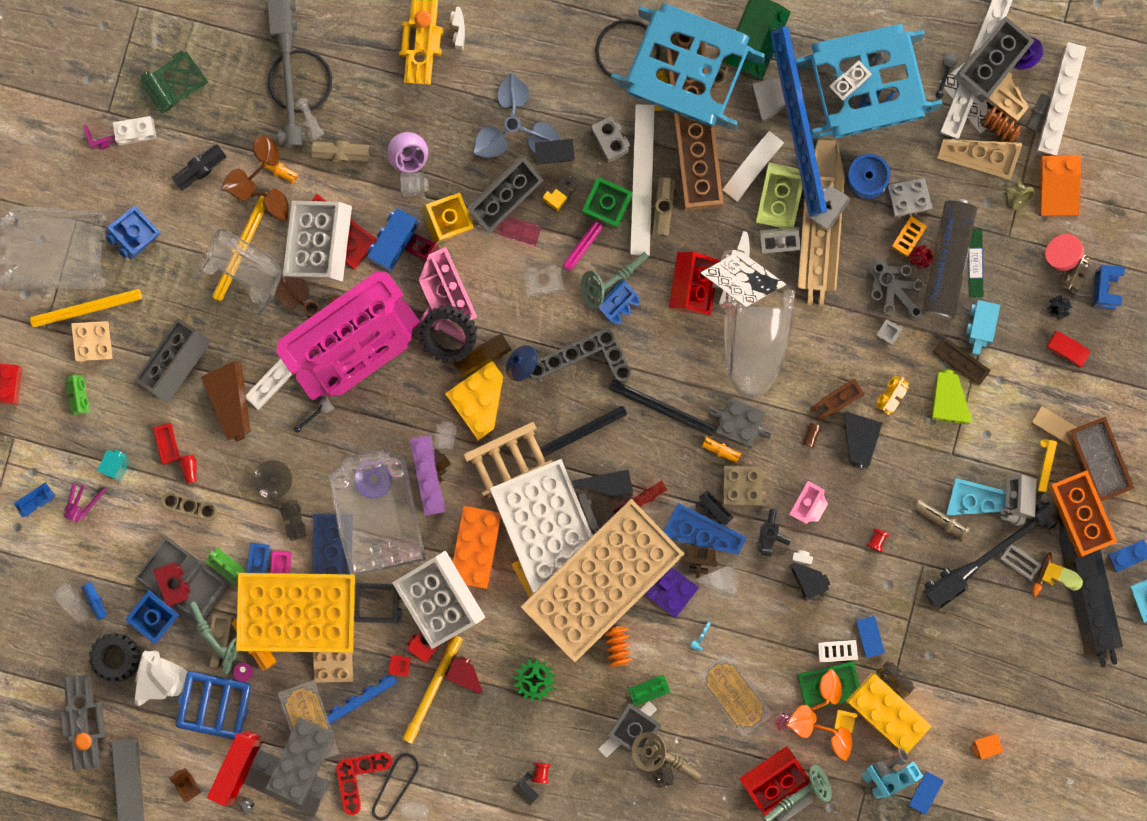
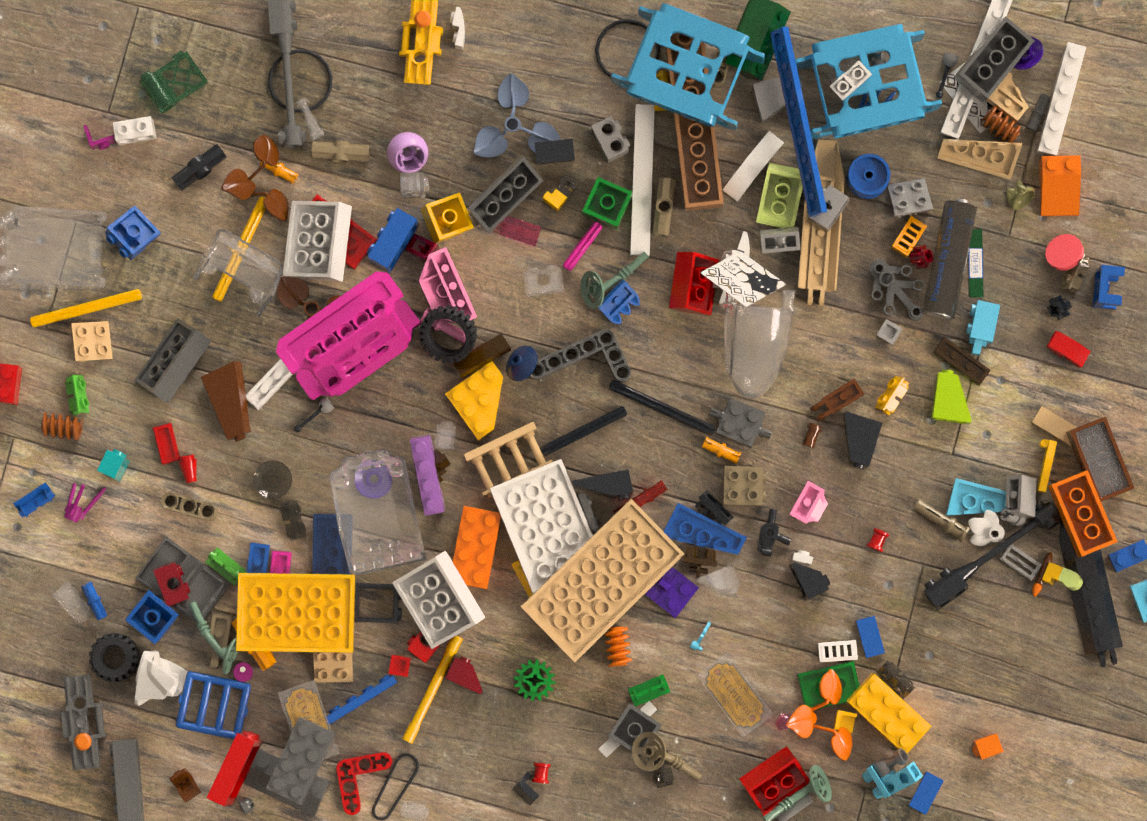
none -> dark orange piece [41,412,83,441]
none -> white plate [968,510,1005,546]

